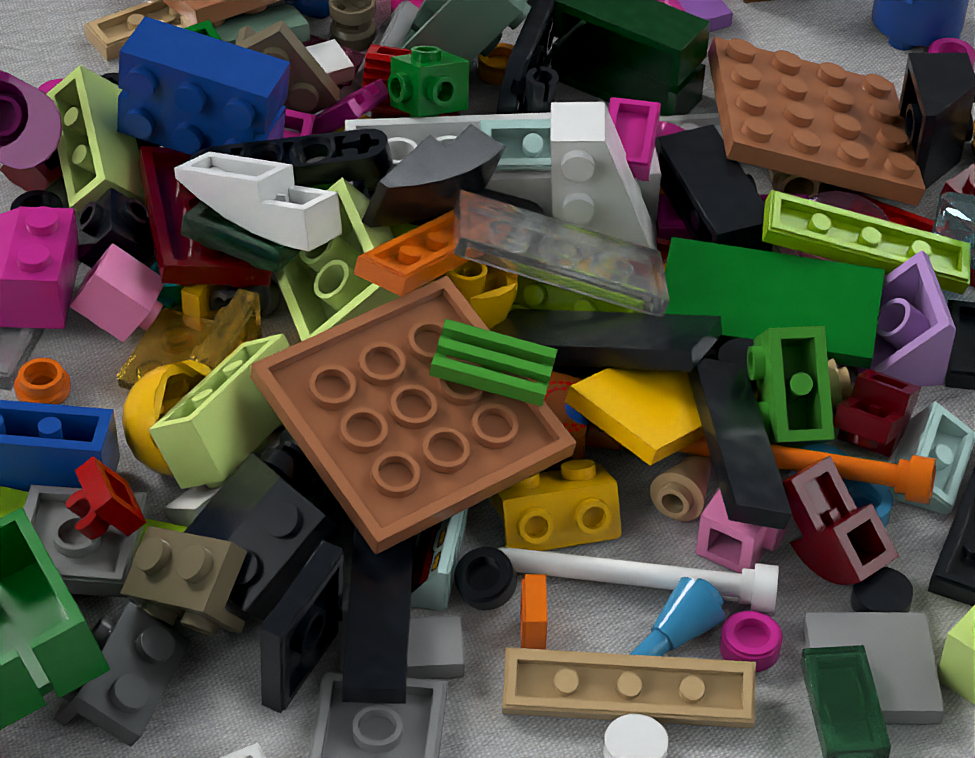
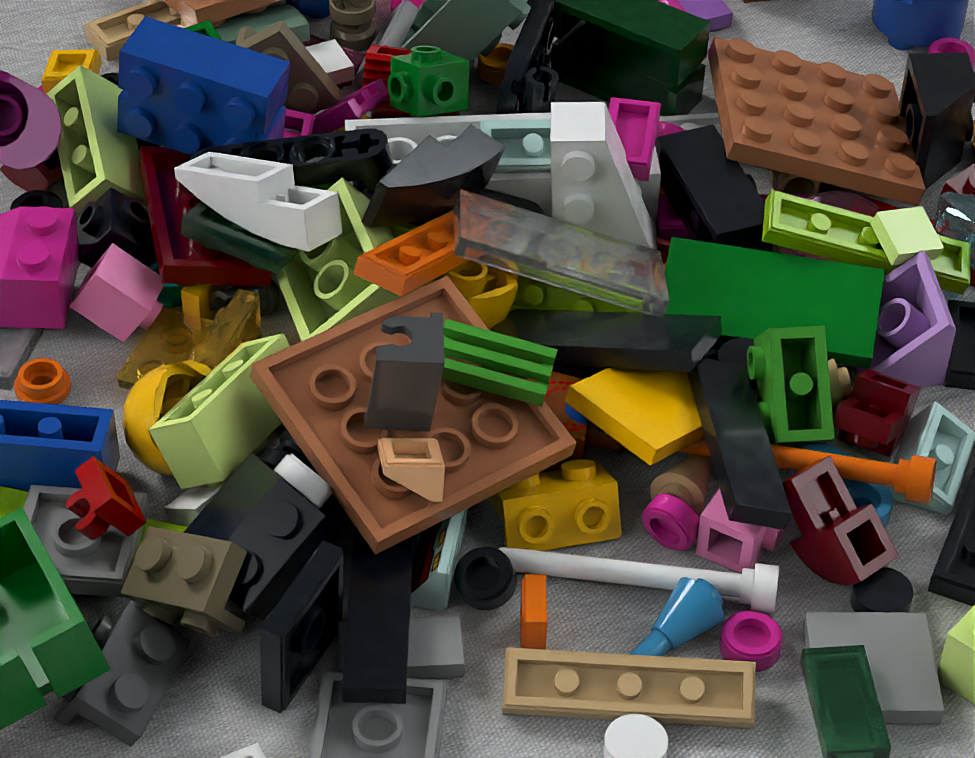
none -> yellow tile [41,49,102,94]
none -> white tile [274,453,333,508]
none -> dark grey hinge [364,313,445,431]
none -> light nougat slope [377,438,445,502]
none -> dark pink tile [642,494,700,551]
none -> yellowish green tile [870,206,944,266]

